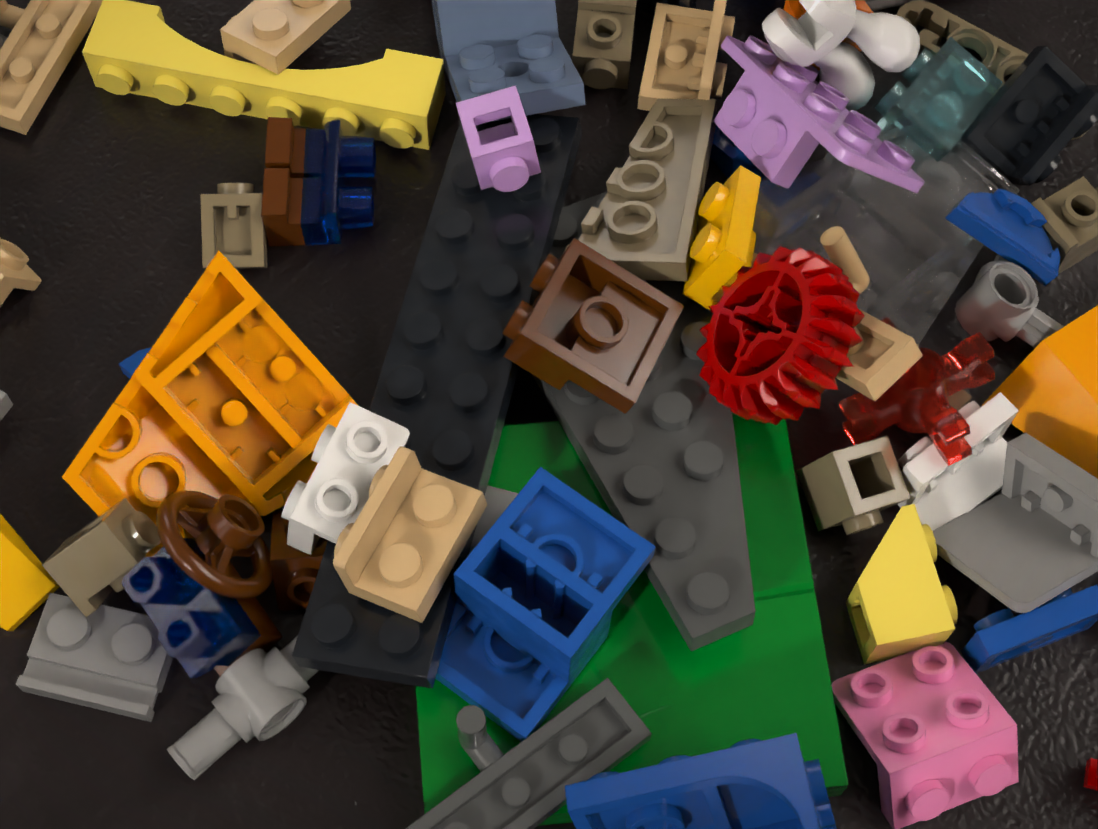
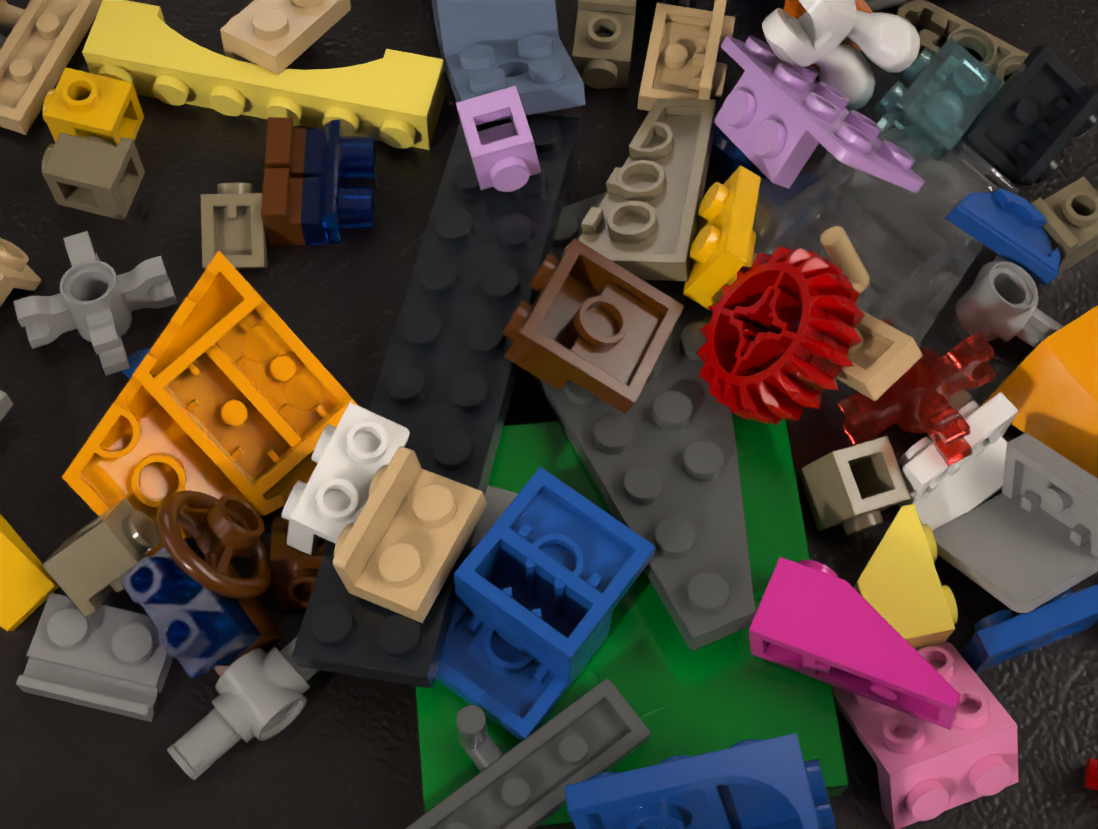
none -> light grey pin [13,231,177,376]
none -> dark tan brick [42,133,145,221]
none -> yellow brick [43,67,144,146]
none -> dark pink slope [749,557,960,730]

